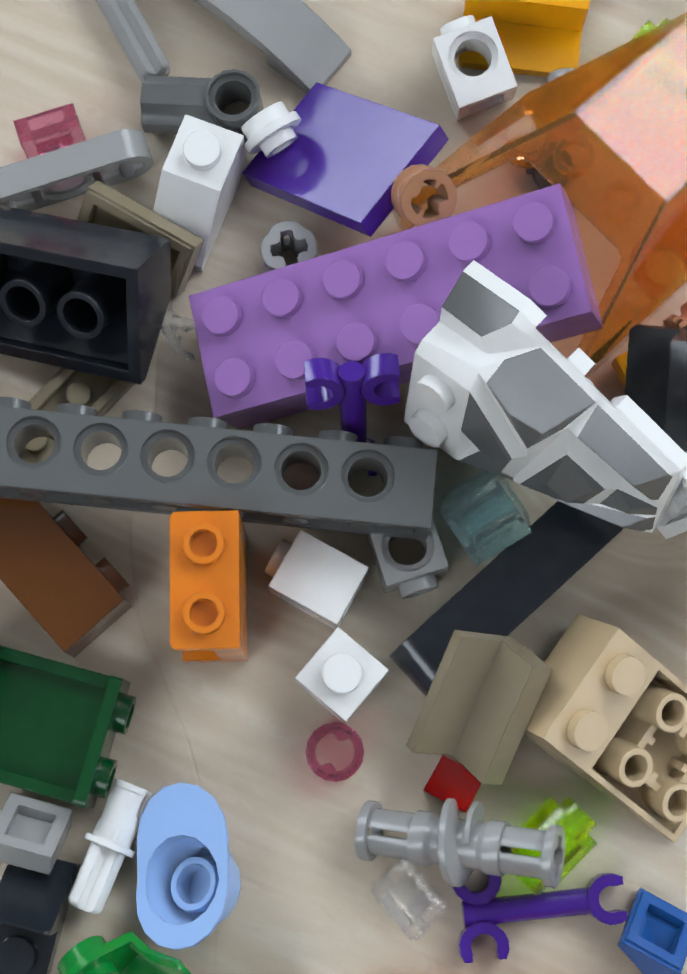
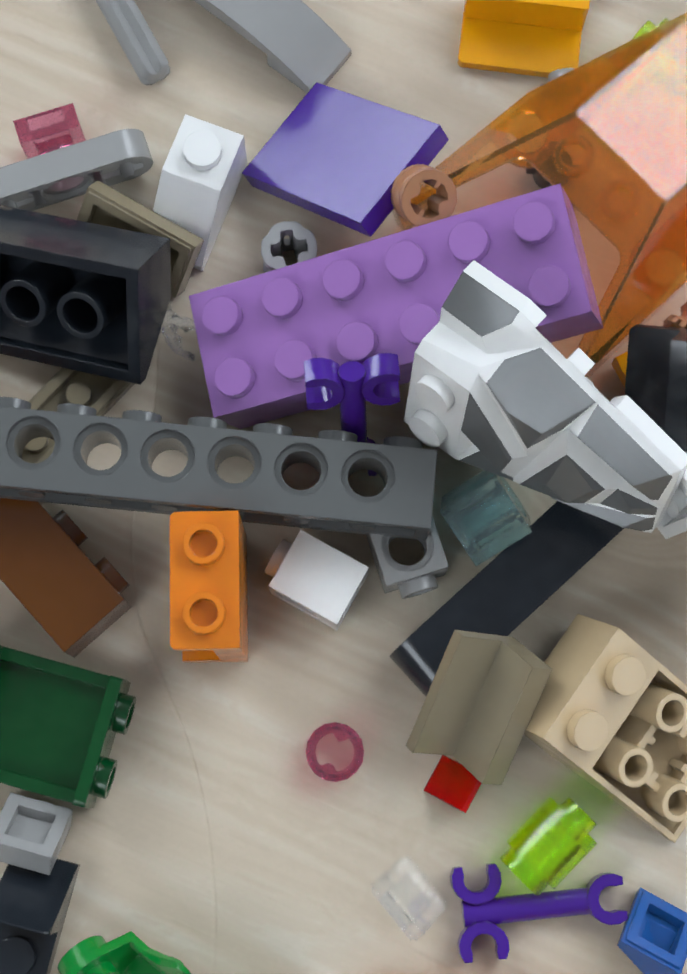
white axle [68,778,154,914] -> none
light blue piece [136,782,241,950] -> none
dark grey piece [140,69,264,143] -> none
white plate [241,101,301,158] -> none
white brick [295,627,389,725] -> none
light grey piece [355,798,566,888] -> none
white brick [431,15,518,120] -> none

